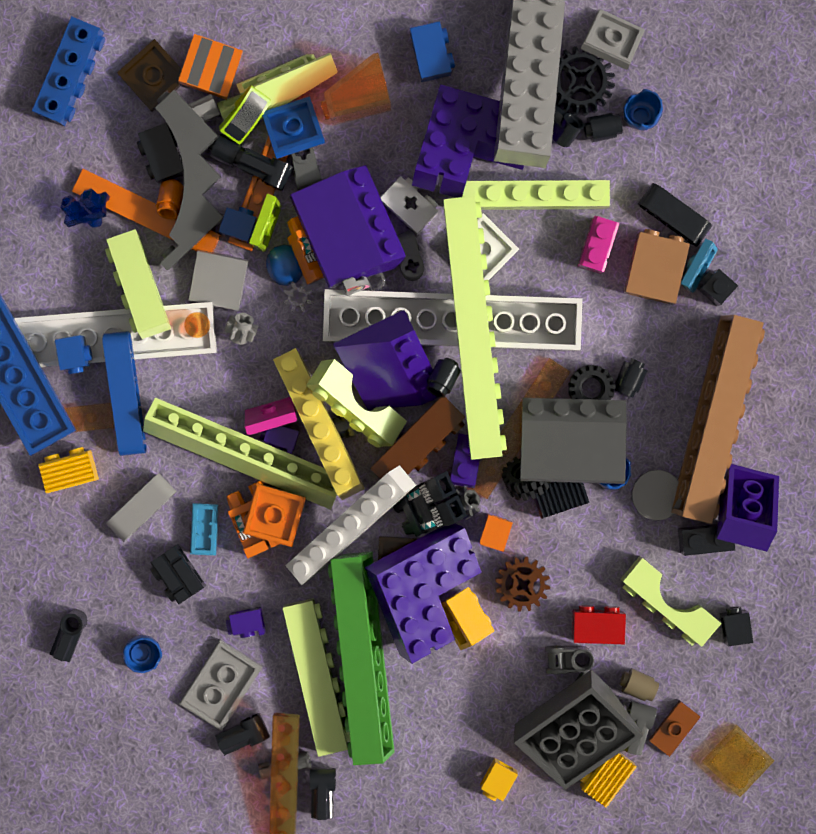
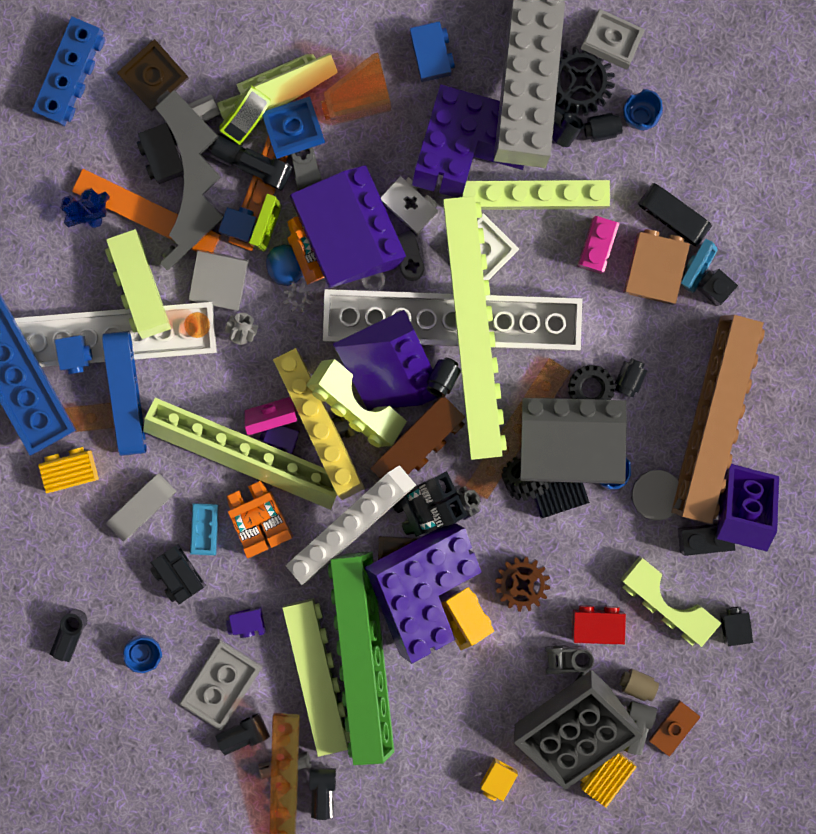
orange brick [156,179,184,219] -> none
tile [178,34,243,100] -> none
orange tile [243,484,306,547] -> none
light grey tile [343,276,371,296] -> none
dark purple plate [451,433,480,488] -> none
orange panel [480,513,513,552] -> none
clear yellow plate [702,724,775,797] -> none

